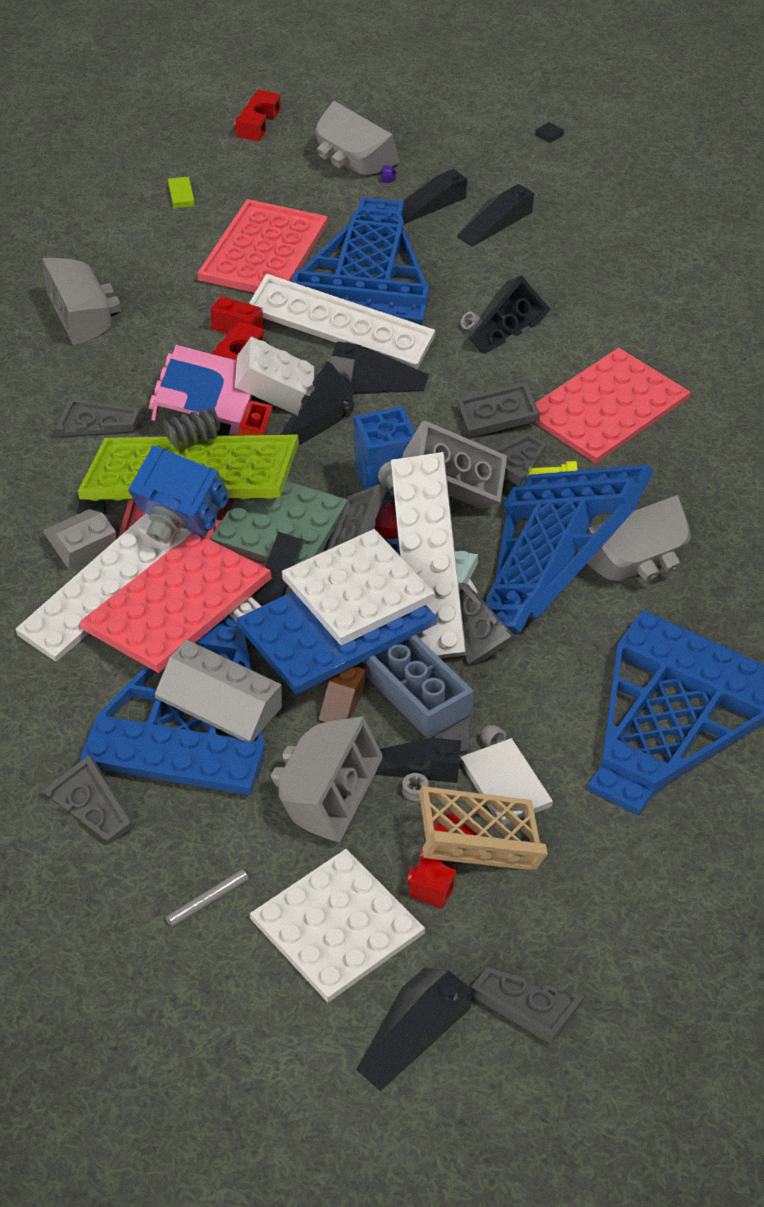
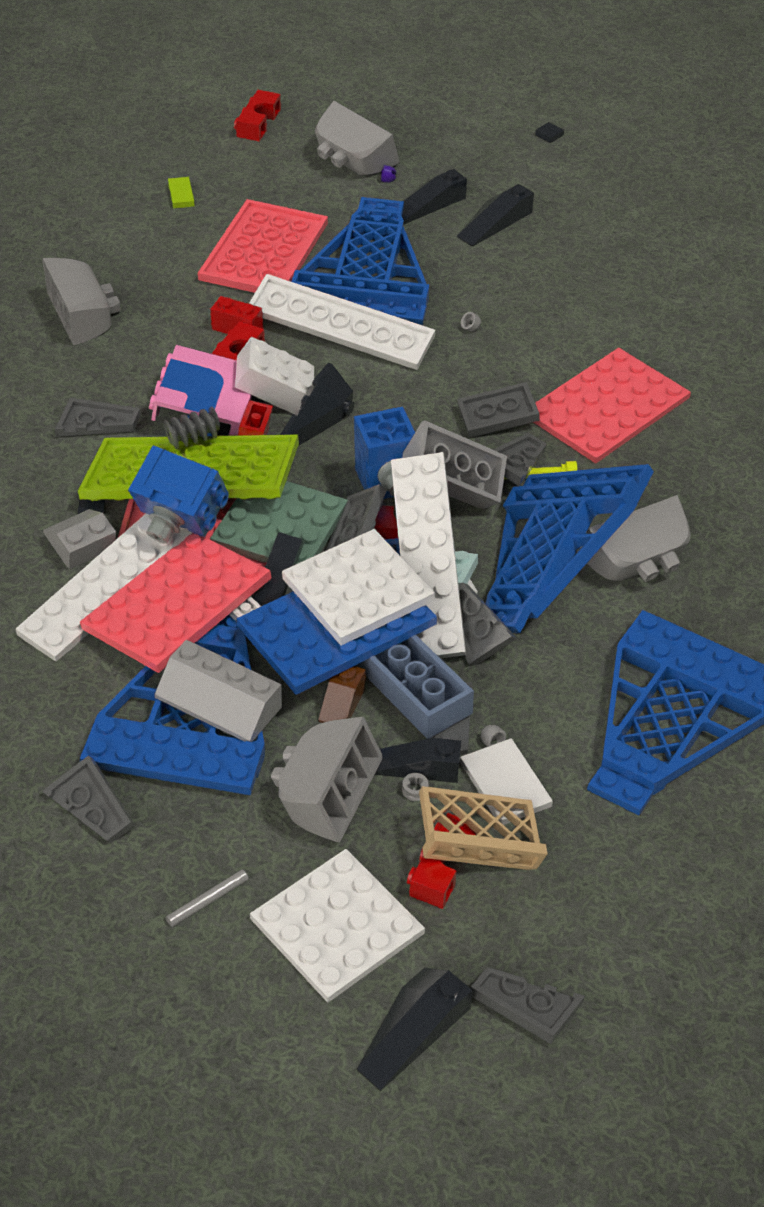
black wedge [330,341,429,395] -> none
black wedge [468,275,550,354] -> none

